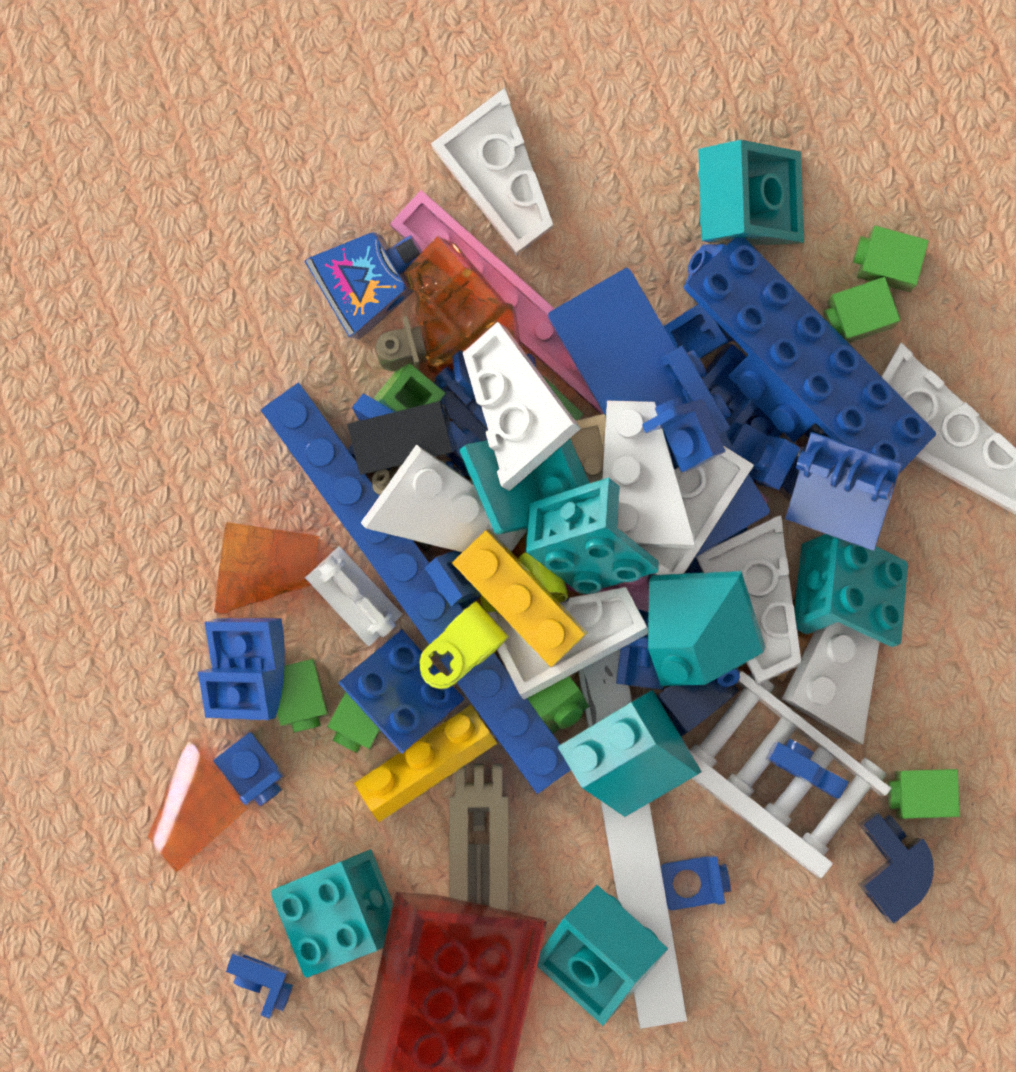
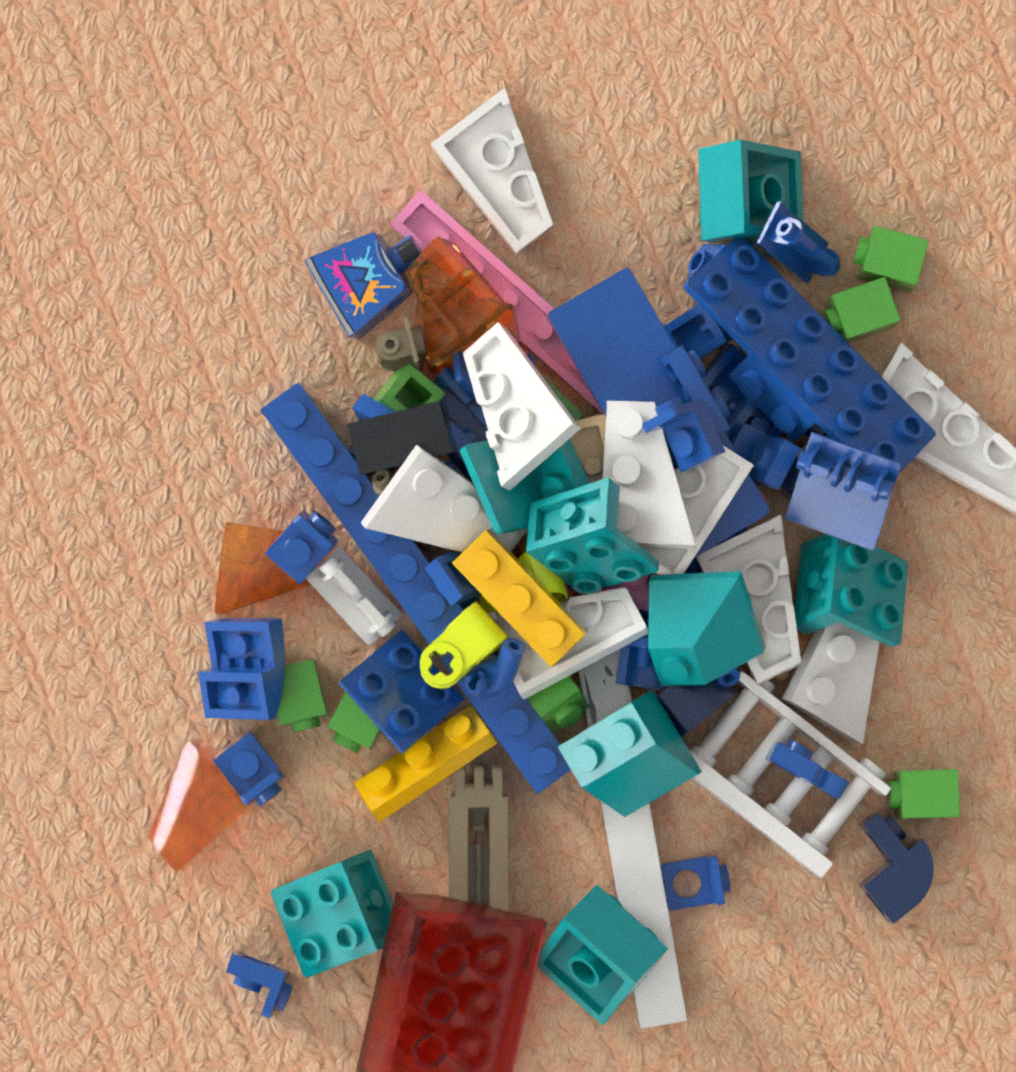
none -> blue bracket [264,509,339,584]
none -> blue arm [464,638,526,696]
none -> blue hinge [756,201,840,284]

